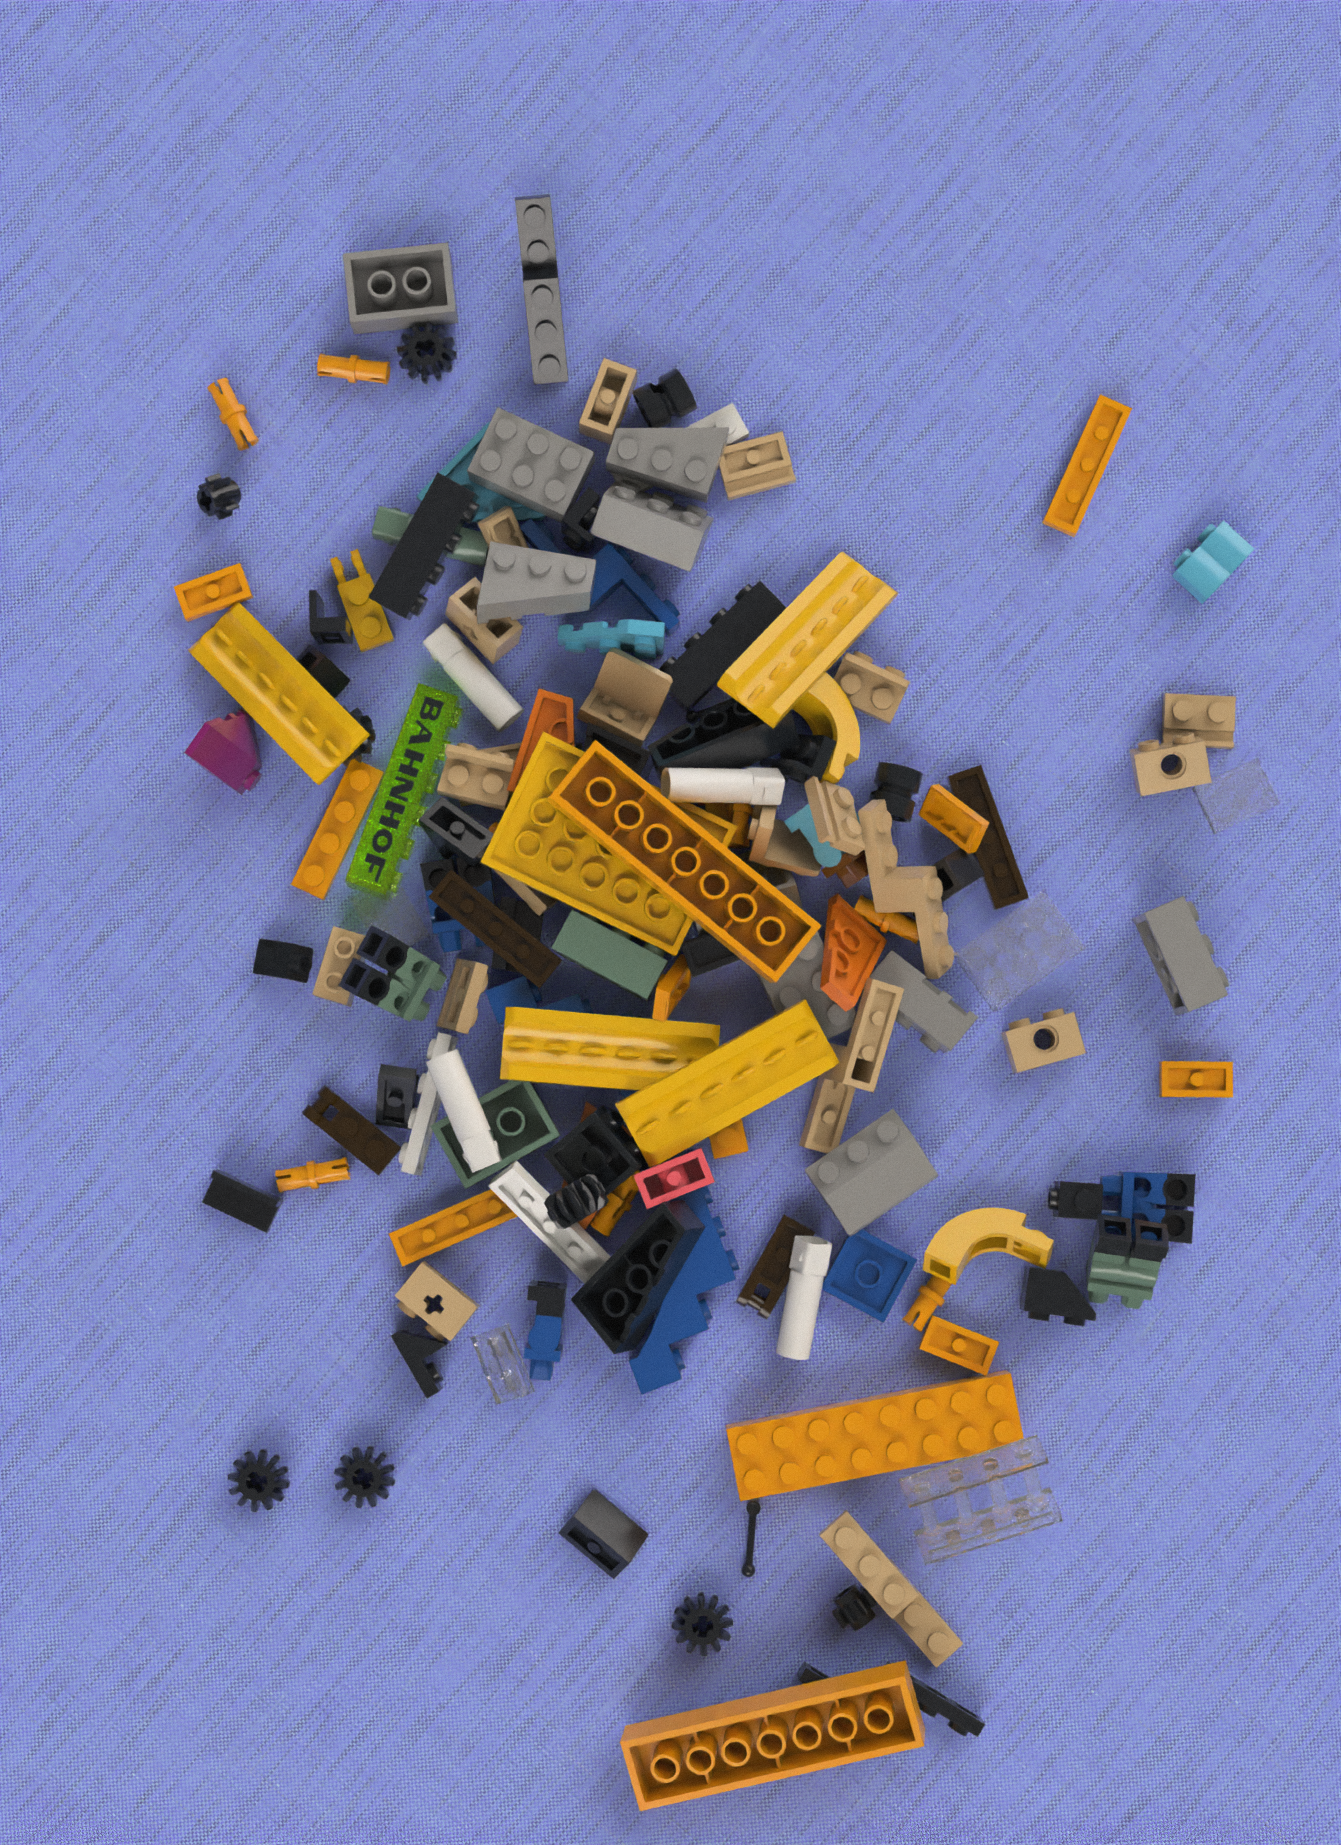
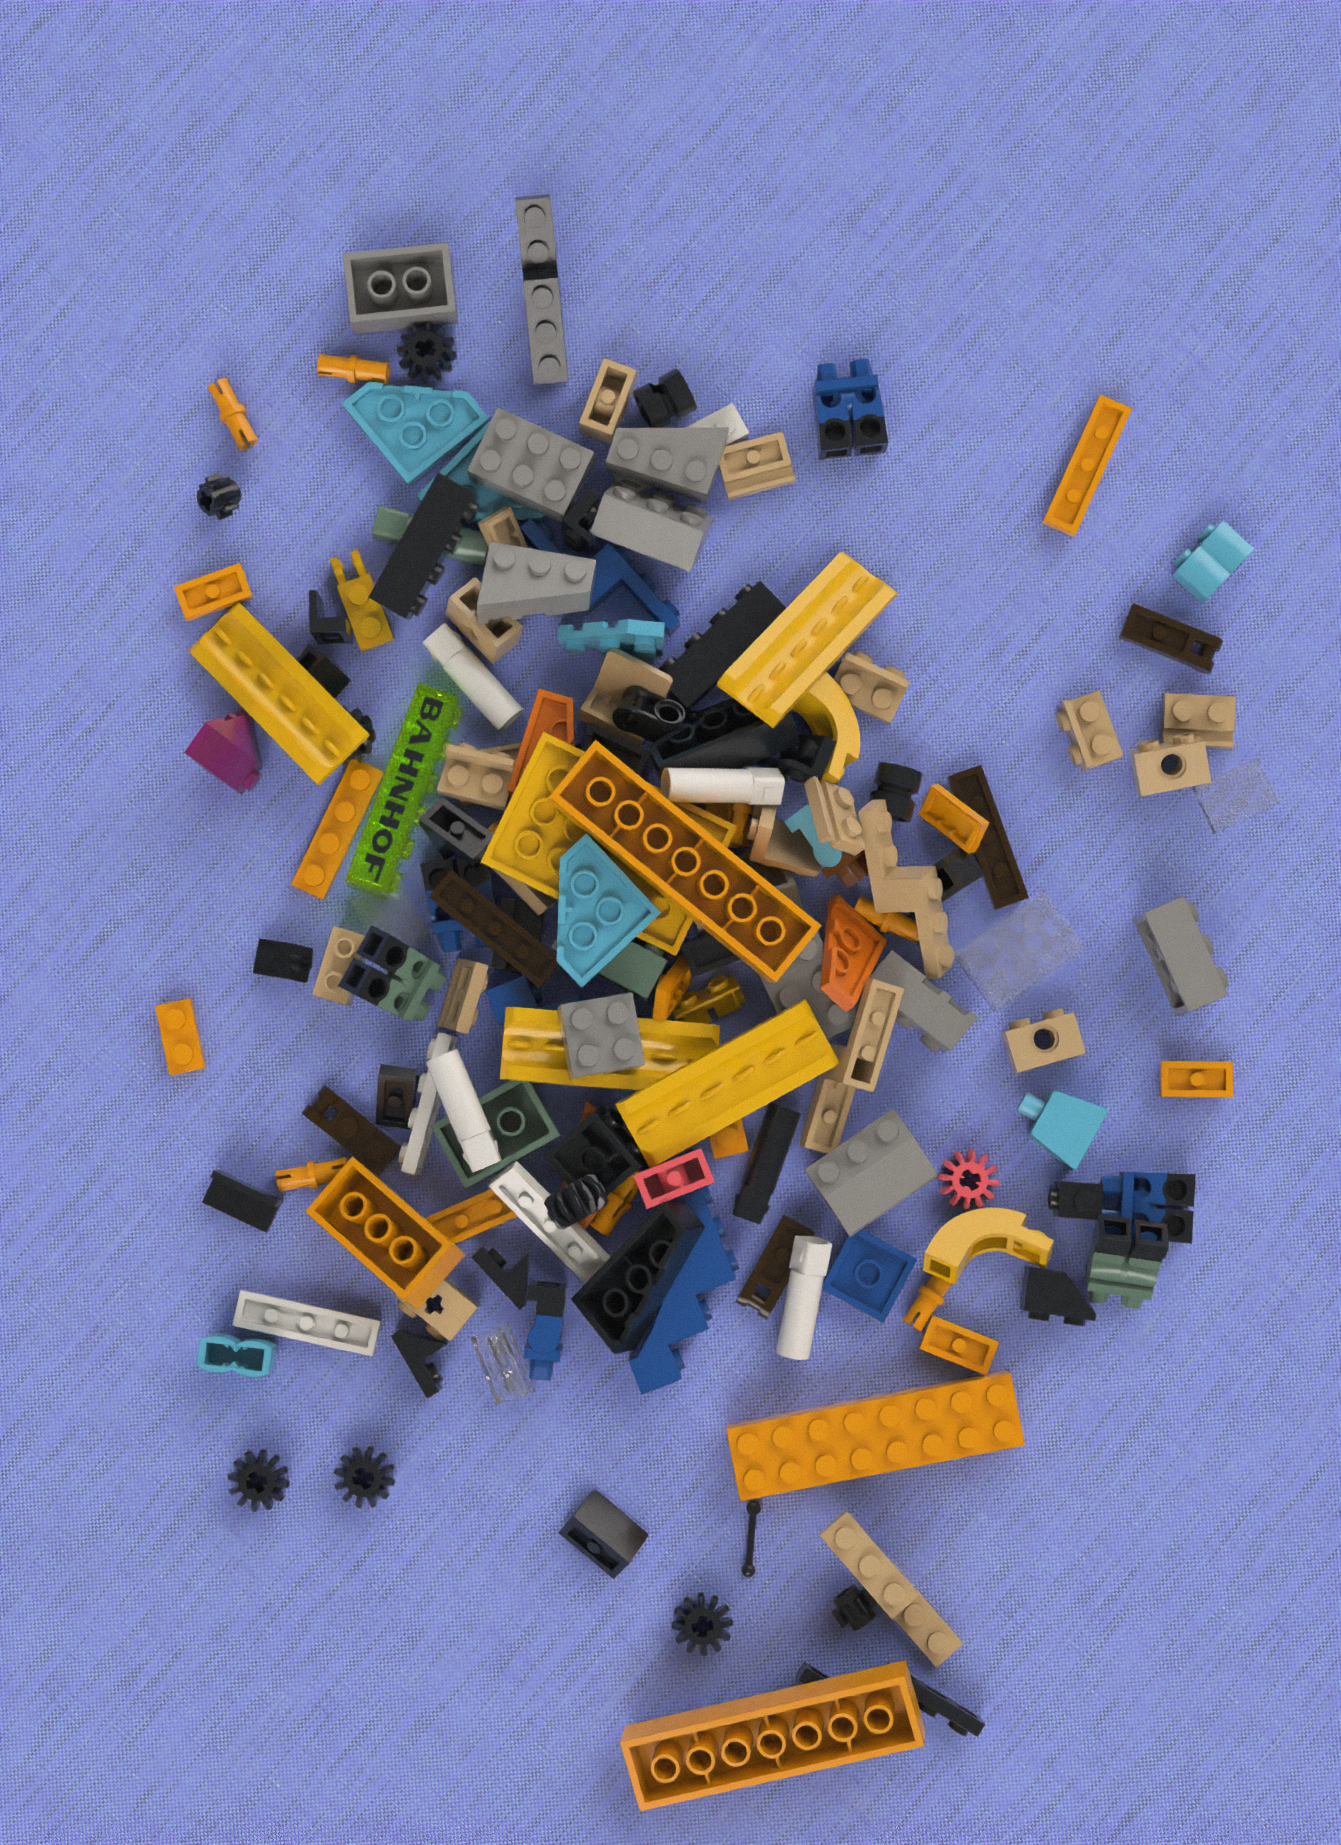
clear fence [899,1435,1063,1566] -> none
none -> light orange plate [155,998,206,1076]
none -> medium azure brick [196,1333,278,1377]
none -> white plate [232,1290,382,1357]
none -> light orange brick [305,1156,466,1310]
none -> medium azure plate [342,382,490,487]
none -> black slope [471,1246,529,1310]
none -> medium azure plate [557,833,661,988]
none -> light grey brick [557,992,645,1080]
none -> black piece [612,685,685,743]
none -> yellow hinge [672,975,746,1024]
none -> black piece [732,1102,801,1225]
none -> hips [813,359,888,460]
none -> coral gear [937,1149,999,1210]
none -> medium azure torso [1016,1090,1109,1170]
none -> tan bracket [1056,690,1123,772]
none -> dark brown plate [1119,603,1223,674]

